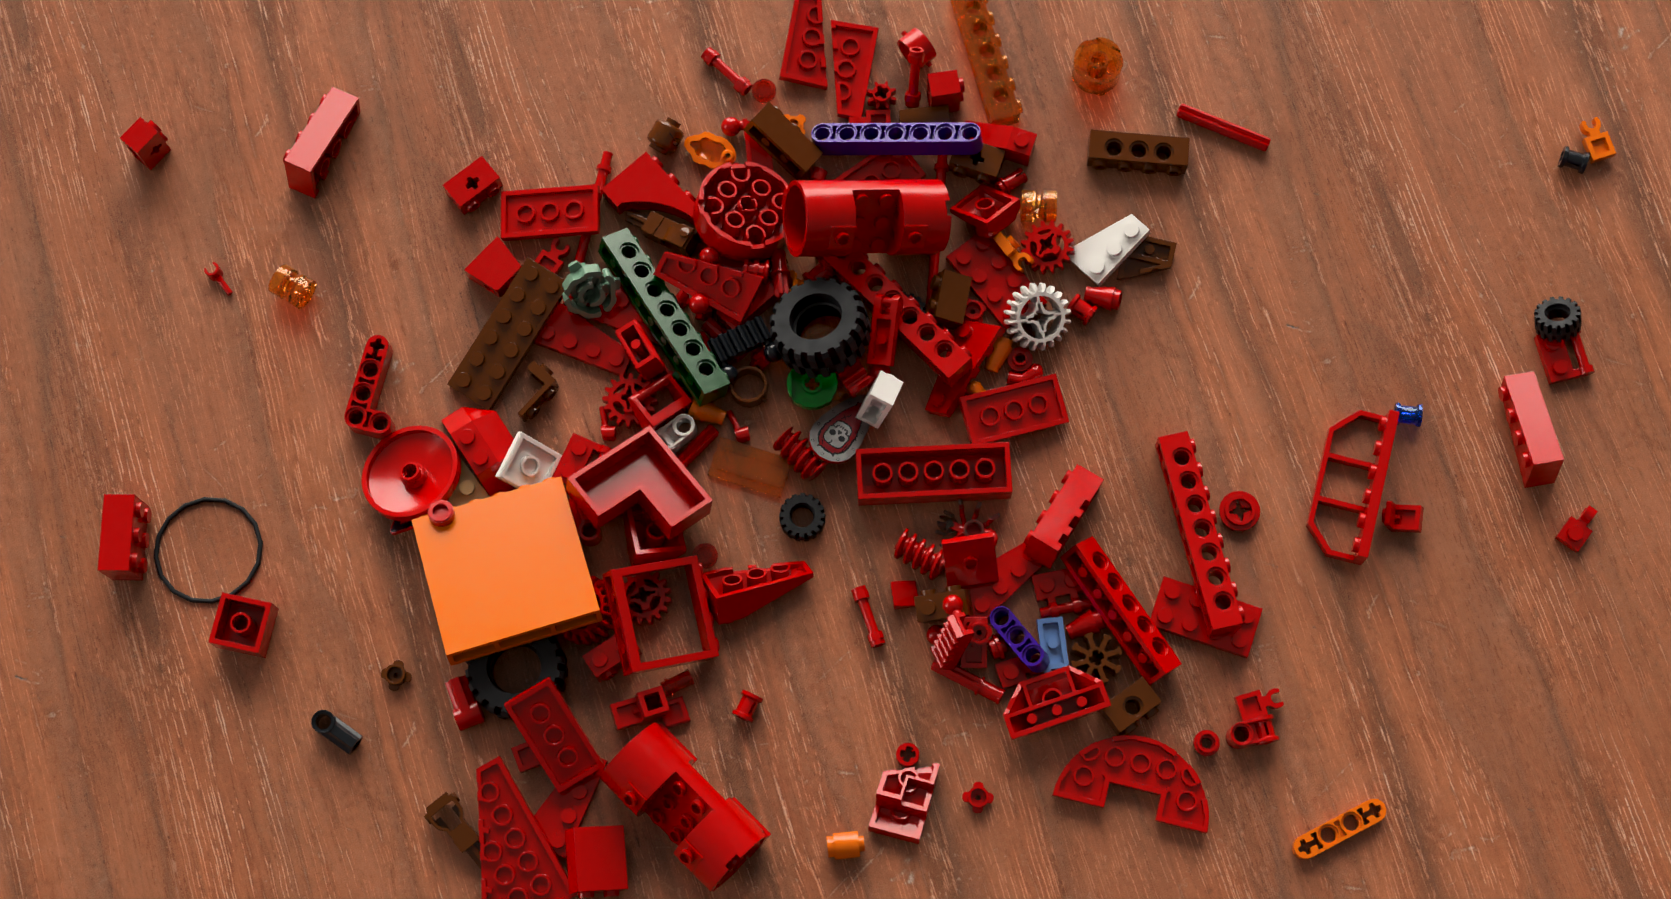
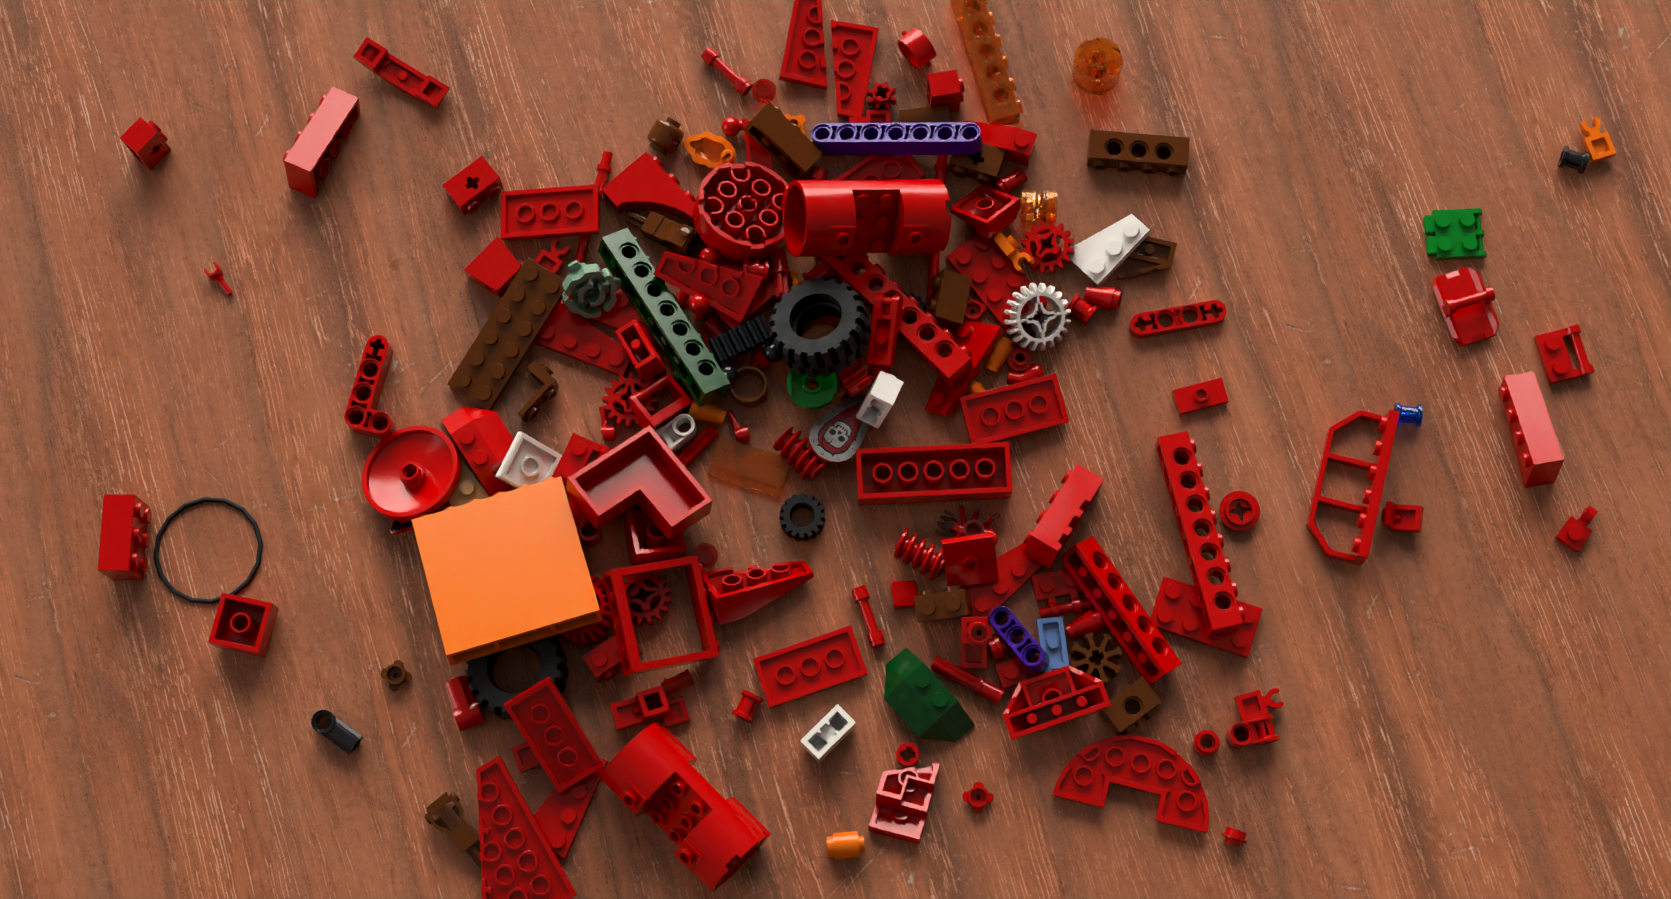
clear orange wheel [268,264,316,309] -> none
red tile [428,500,455,527] -> none
red brick [565,825,628,899] -> none
red bar [904,47,925,108] -> none
red gear [926,595,974,671] -> none
red axle [1176,104,1271,151] -> none
orange beam [1292,798,1386,860] -> none
black tyre [1534,296,1582,342] -> none
none -> red slope [353,37,450,108]
none -> red plate [753,625,868,709]
none -> white brick [800,704,856,763]
none -> dark green wedge [884,647,975,742]
none -> red beam [1129,300,1226,338]
none -> red plate [1172,377,1229,416]
none -> red plate [1221,827,1247,847]
none -> green plate [1423,208,1487,261]
none -> red shield [1432,267,1500,347]

